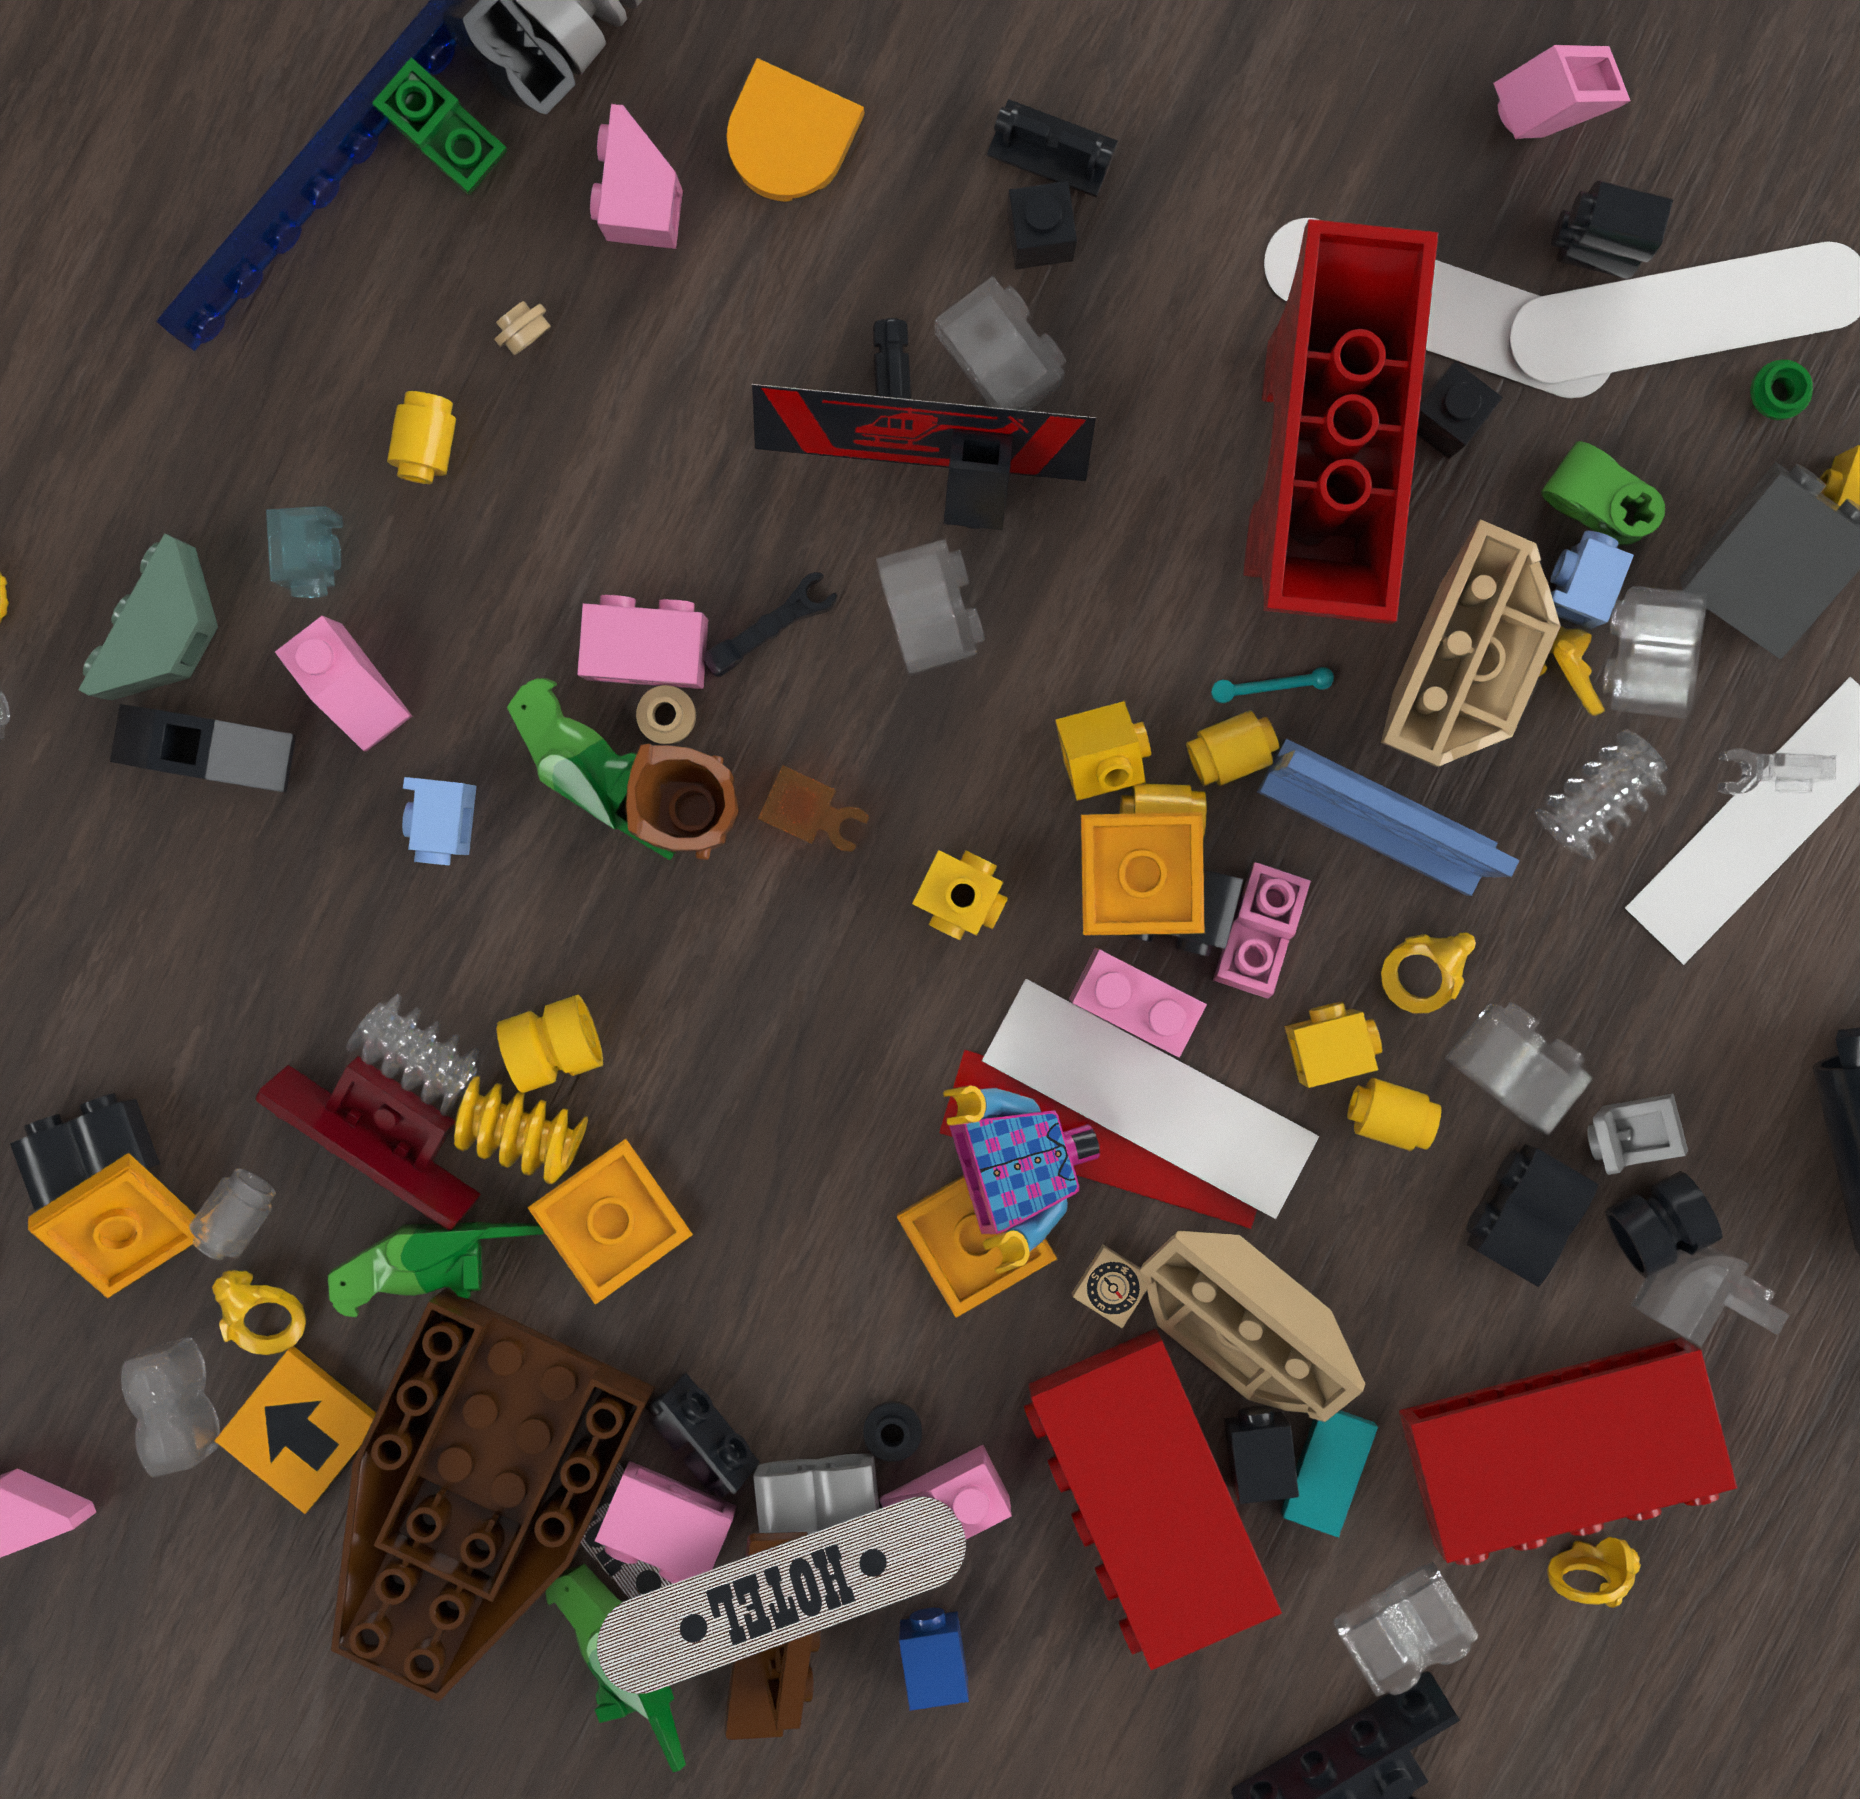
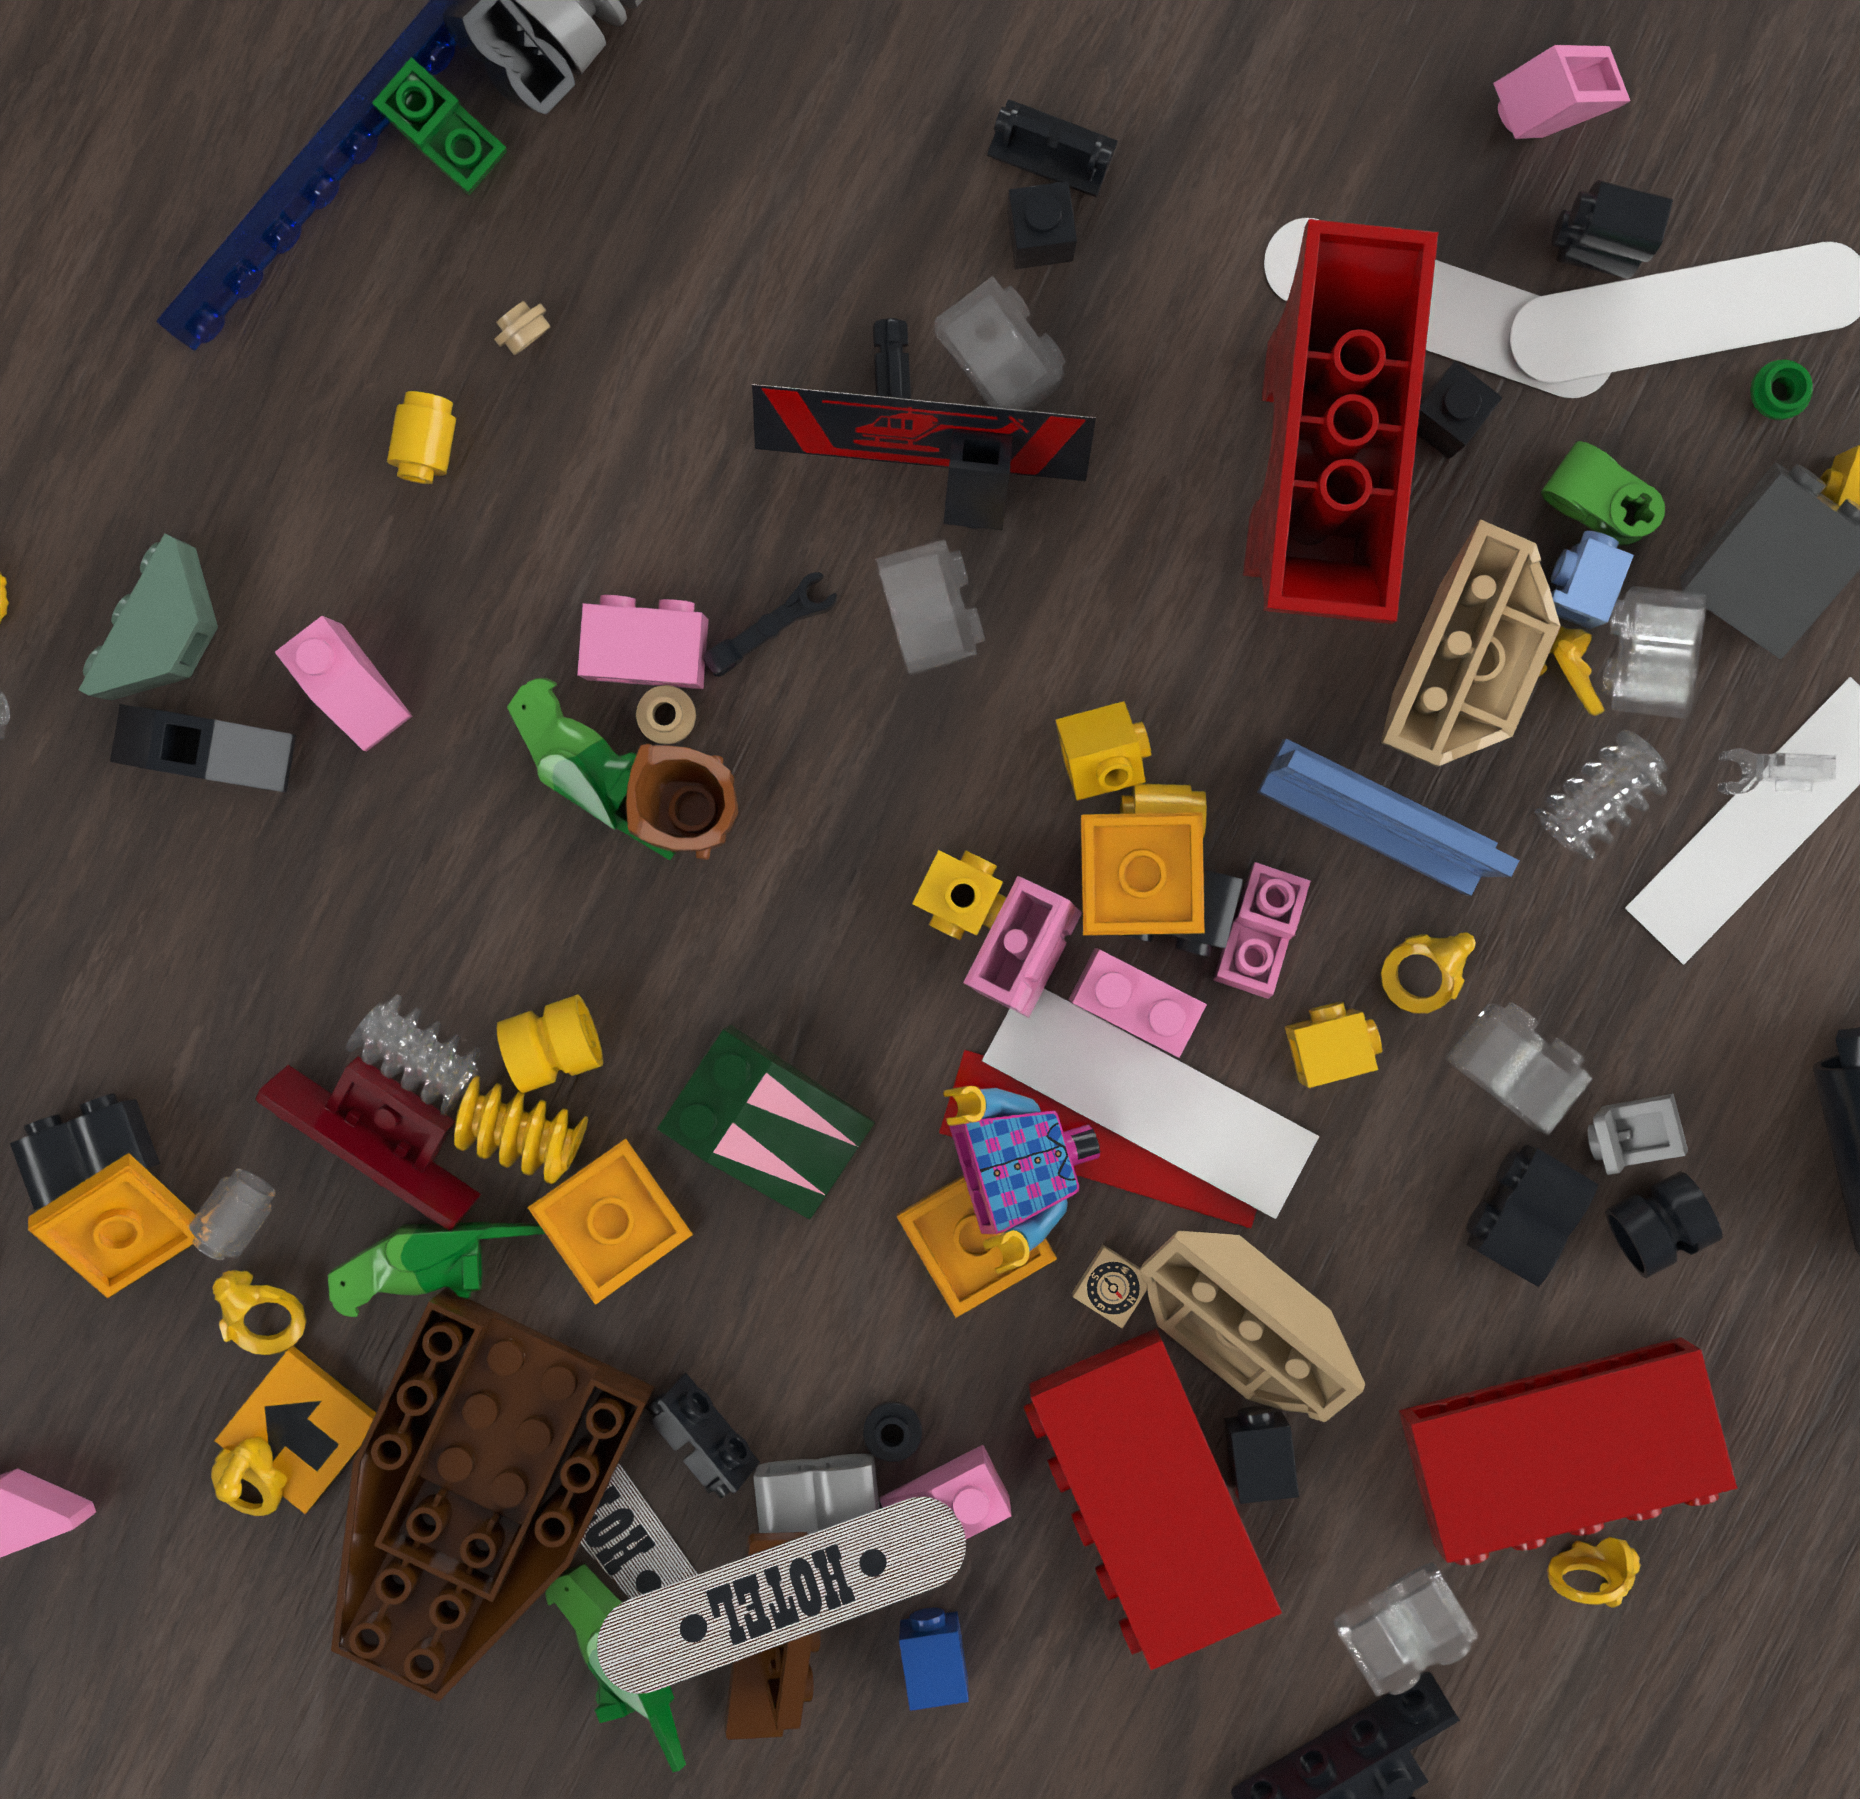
clear brick [121,1337,220,1478] -> none
clear light blue brick [266,506,343,598] -> none
light blue brick [402,777,476,865] -> none
bright pink slope [590,104,683,249] -> none
bright pink brick [595,1461,736,1584] -> none
light orange tile [727,58,865,202] -> none
clear orange plate [758,765,870,852] -> none
yellow brick [1186,710,1279,786] -> none
teal hinge [1211,667,1334,704] -> none
teal tile [1280,1410,1378,1538] -> none
yellow brick [1347,1078,1441,1151] -> none
clear brick [1631,1247,1789,1347] -> none
none -> yellow piece [211,1437,287,1516]
none -> dark green slope [657,1025,875,1220]
none -> bright pink brick [963,876,1082,1018]

